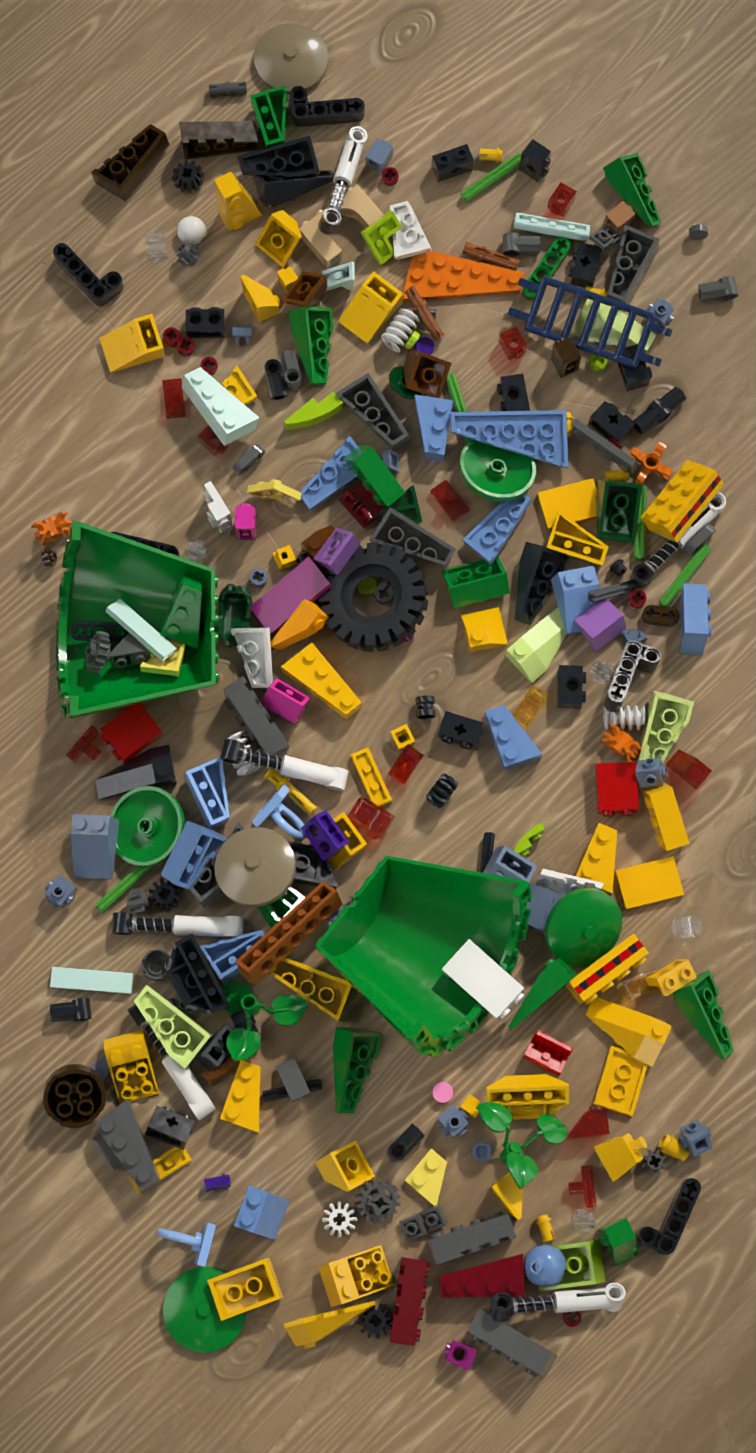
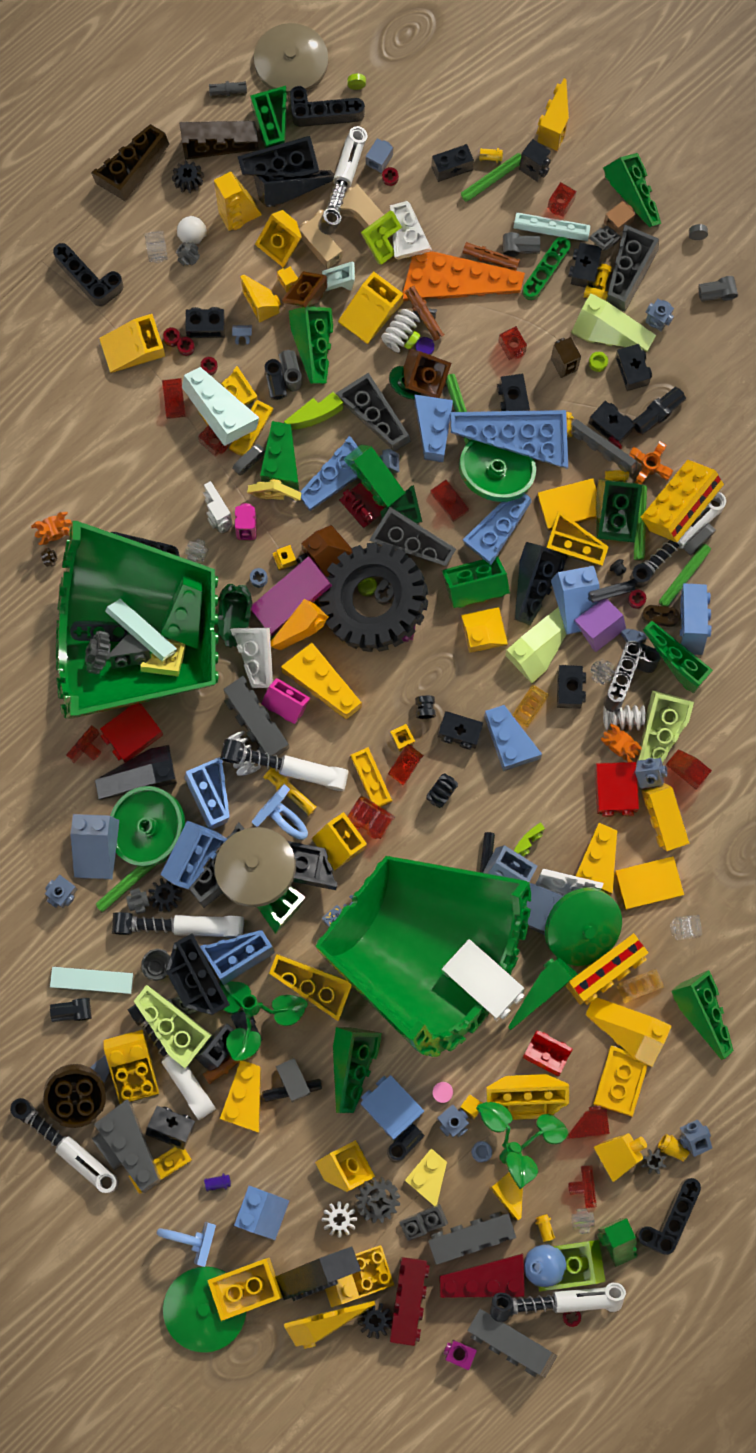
dark orange brick [235,881,343,986] -> none
dark purple brick [301,810,349,861] -> none
medium lavender slope [314,528,360,575] -> none
dark blue bar [508,276,673,368] -> none
yellow bracket [645,959,697,996] -> none
none -> piece [10,1098,118,1193]
none -> yellow tile [229,399,273,456]
none -> green wedge [260,421,299,490]
none -> black wedge [275,1246,361,1302]
none -> lime tile [347,73,366,90]
none -> medium blue slope [360,1075,424,1141]
none -> yellow slope [536,78,569,151]
none -> yellow pin [594,264,612,290]
none -> green wedge [643,621,713,694]

